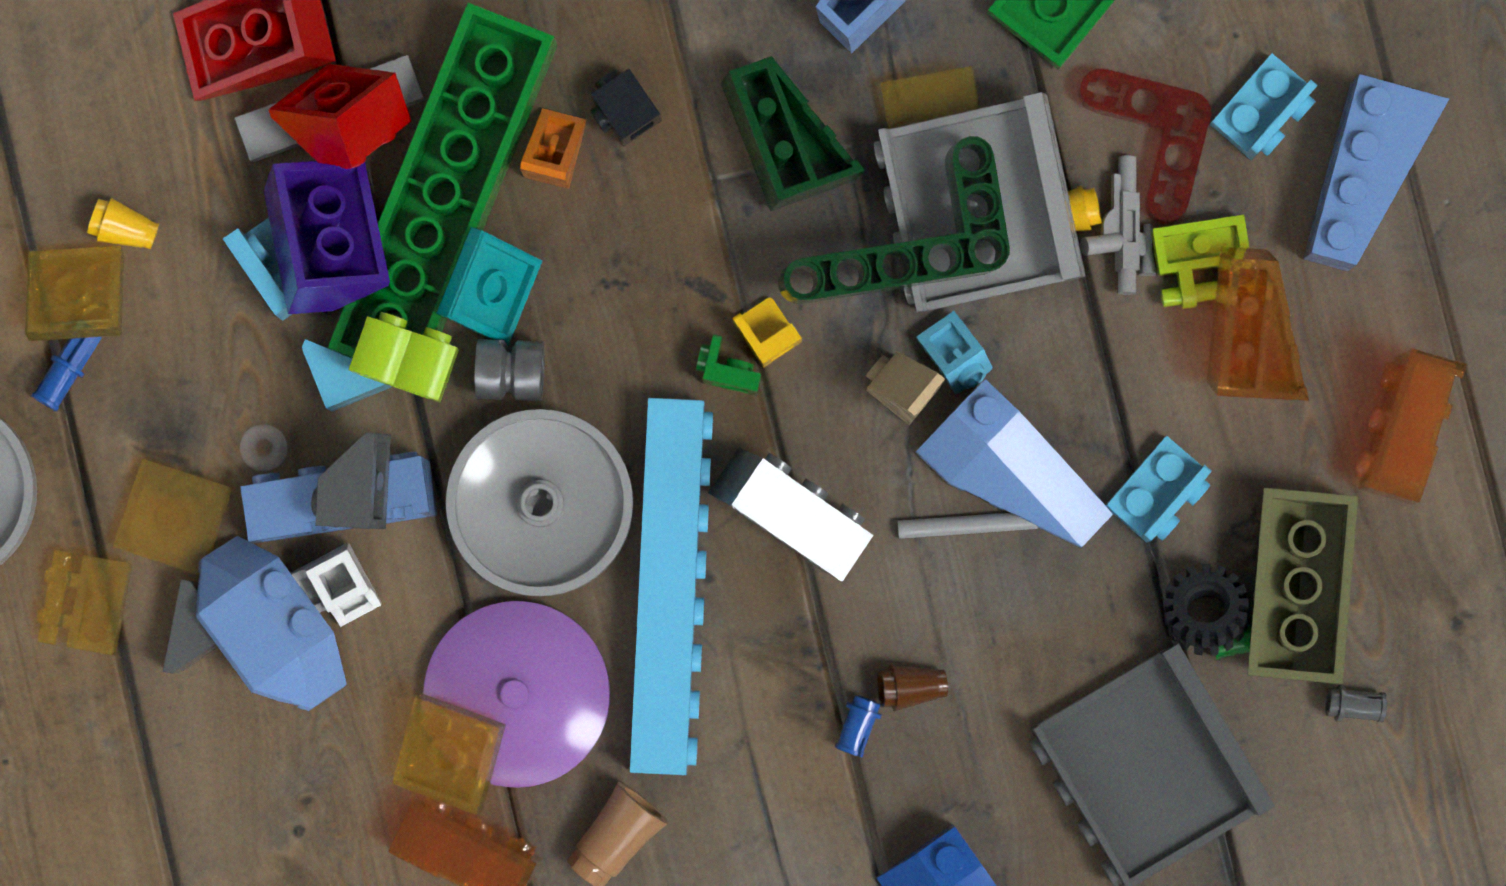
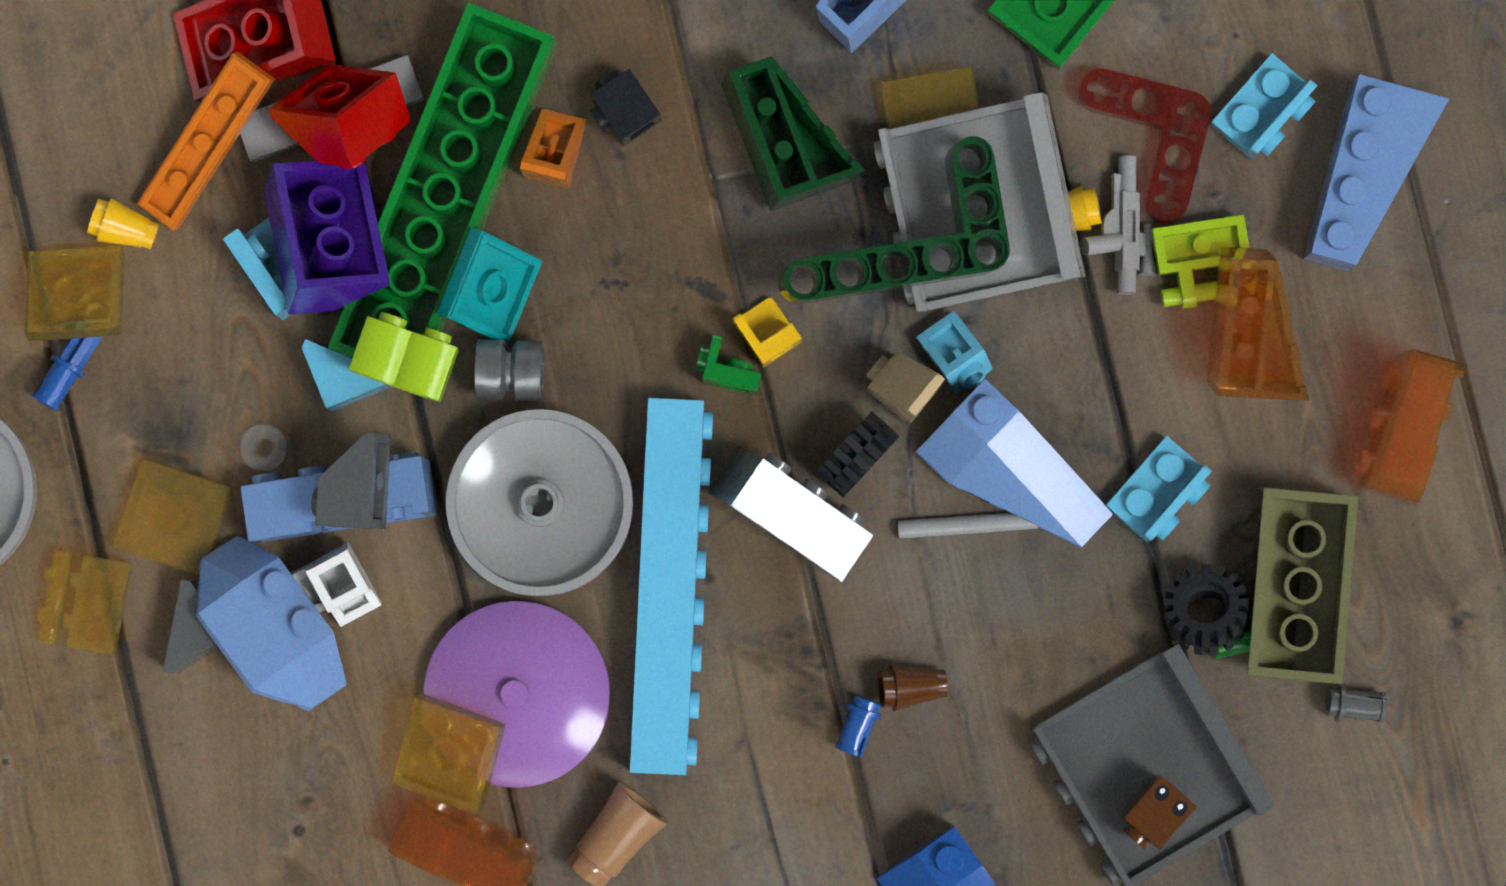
none -> orange tile [137,52,275,231]
none -> black tyre [816,411,899,498]
none -> reddish brown brick [1119,774,1197,849]

